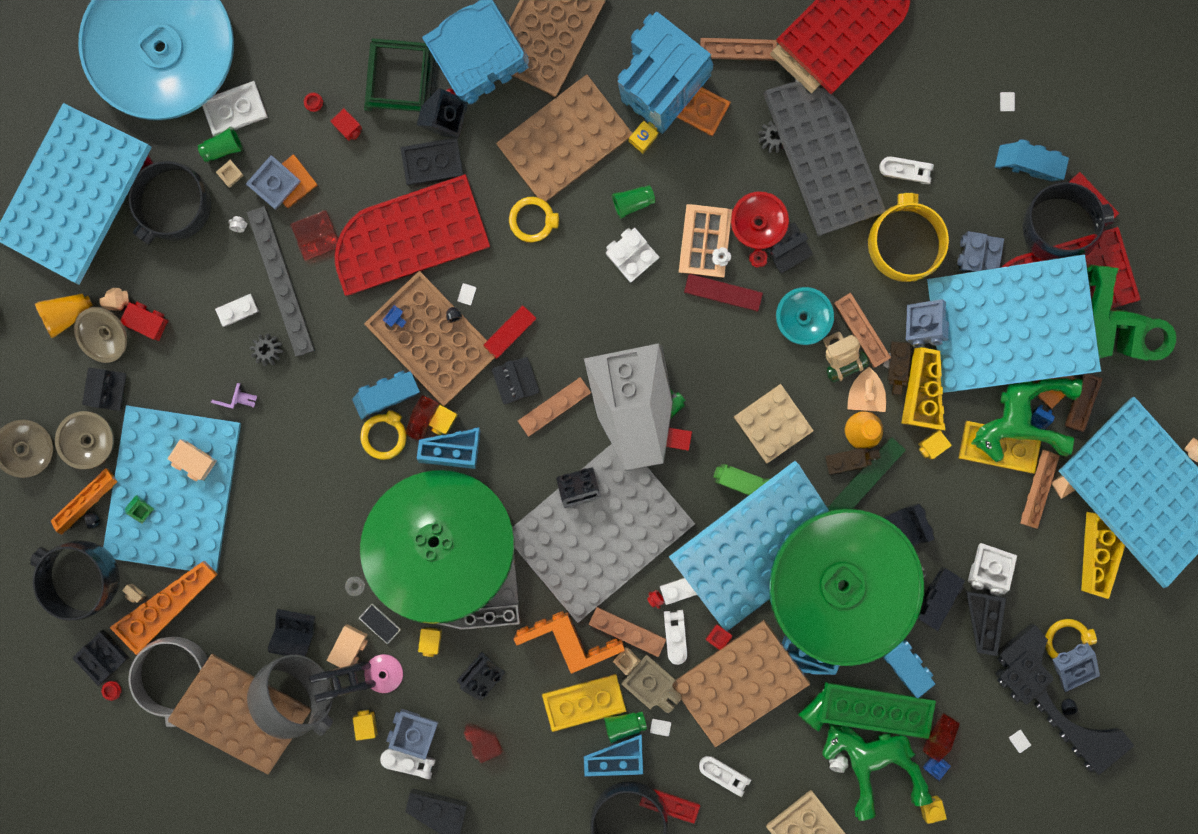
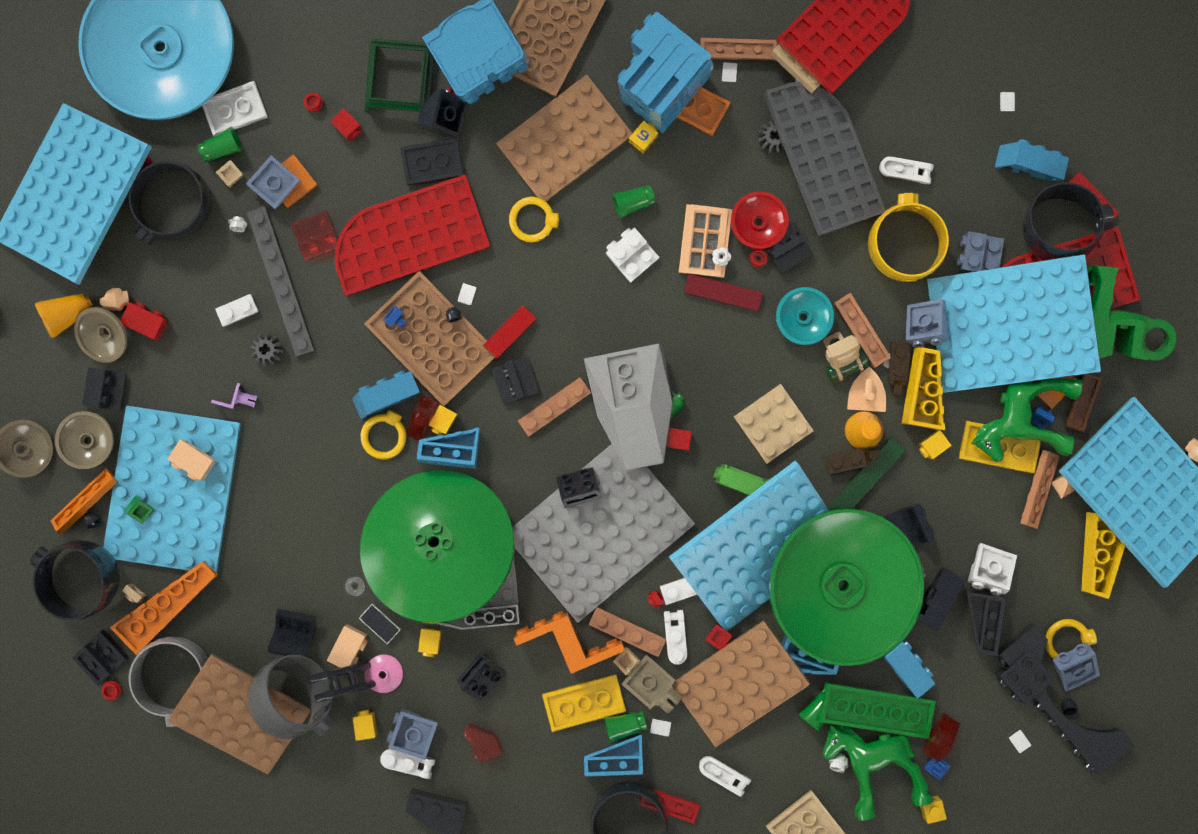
none -> white sticker [722,62,737,82]

